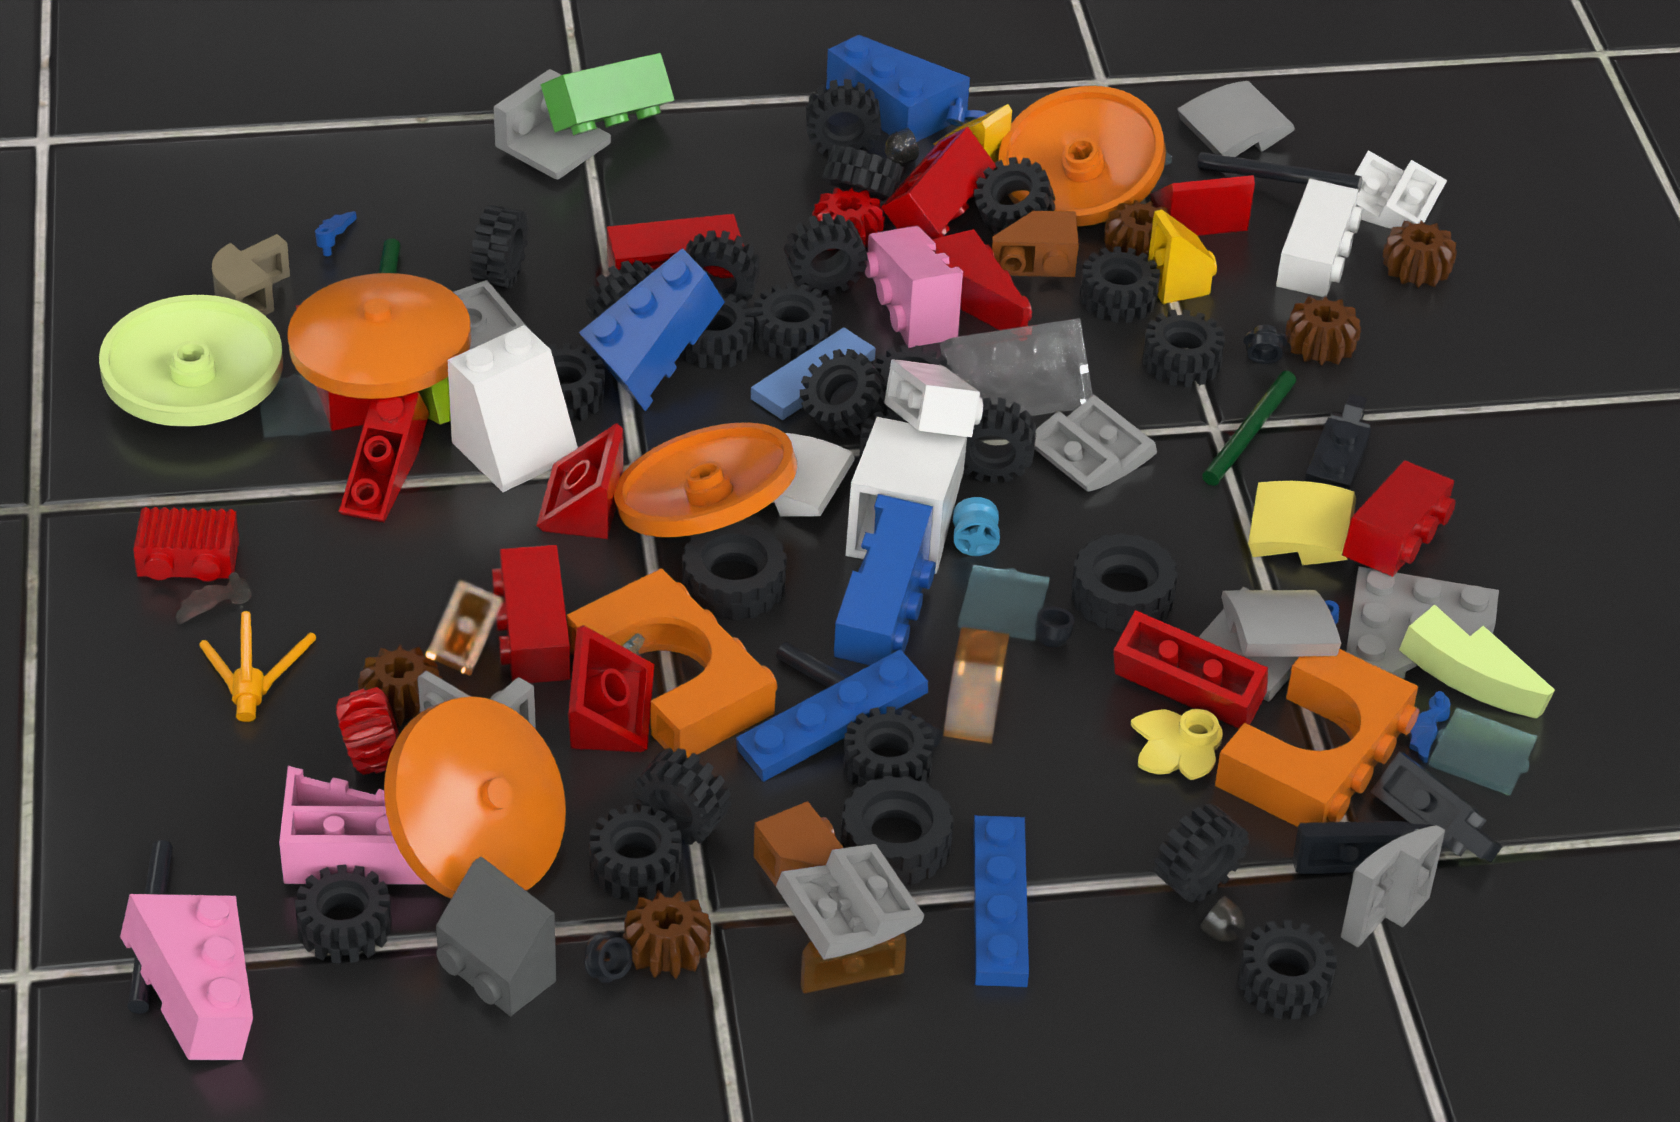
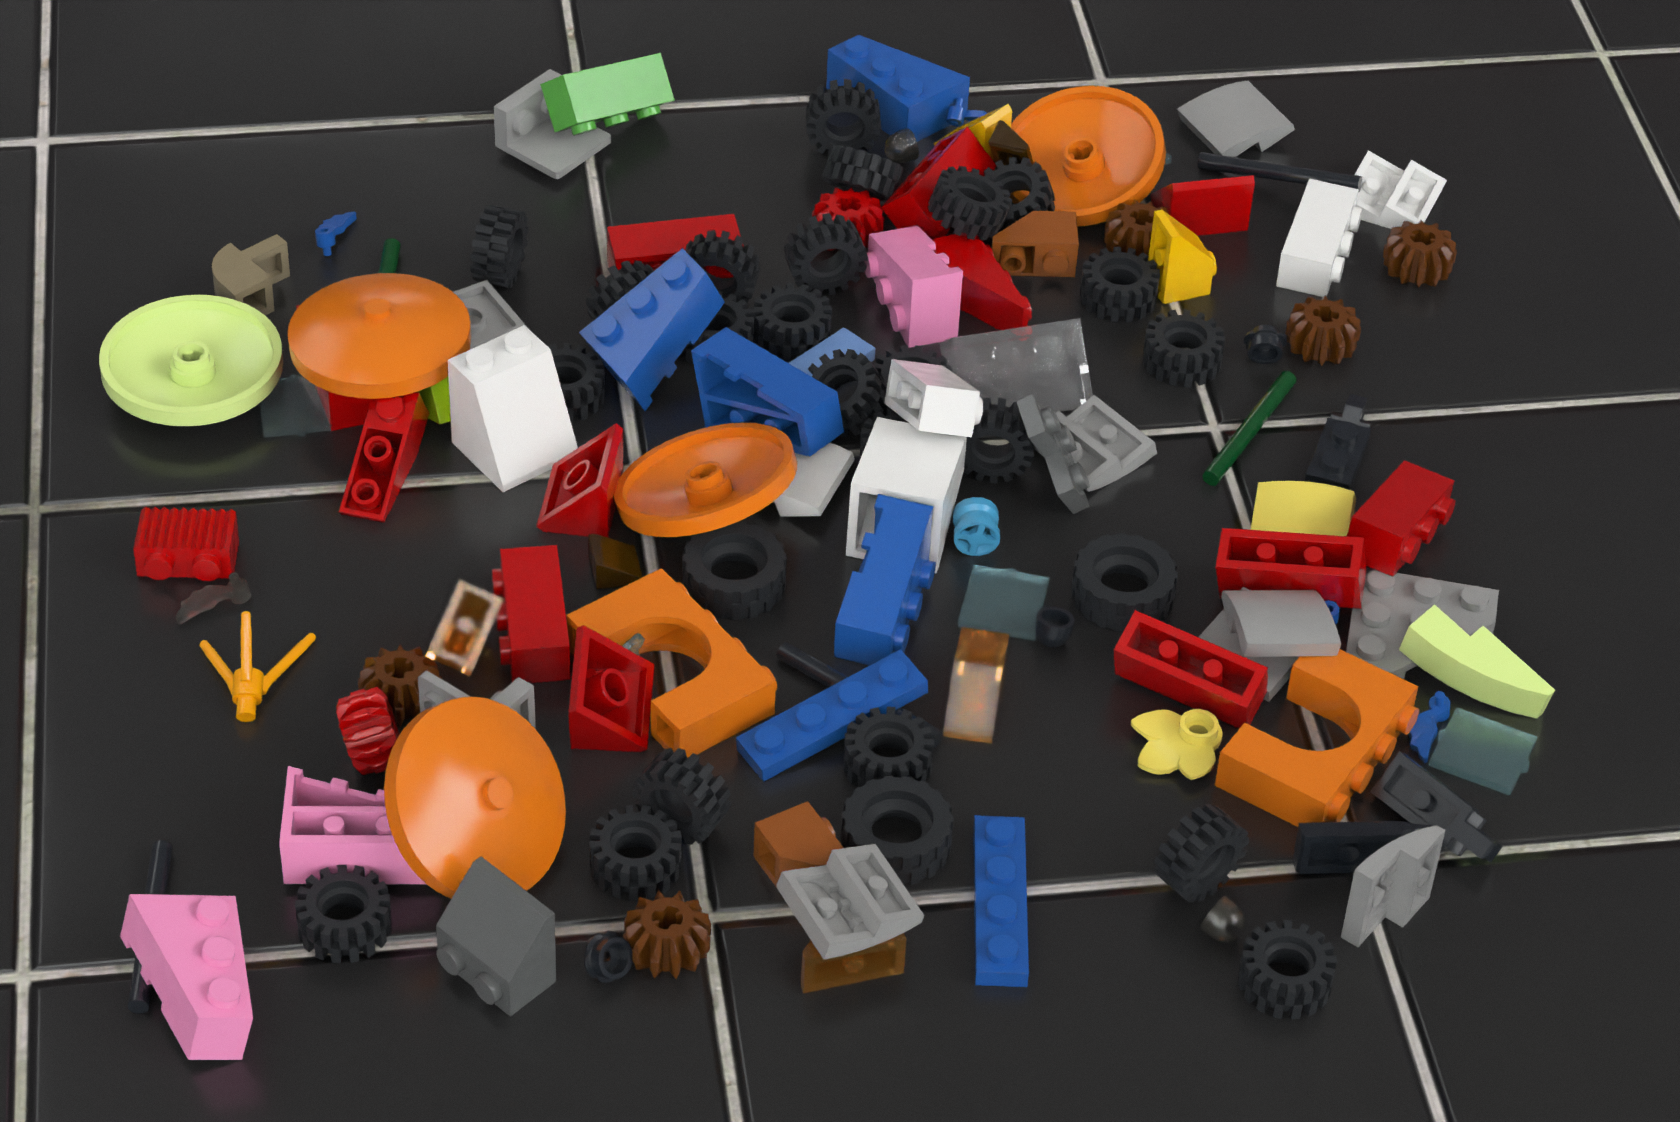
none -> dark brown slope [588,534,643,589]
none -> blue wedge [691,327,844,457]
none -> black tyre [928,166,1012,240]
none -> dark brown slope [988,120,1034,169]
none -> dark grey plate [1016,394,1090,514]
none -> red brick [1215,528,1367,609]

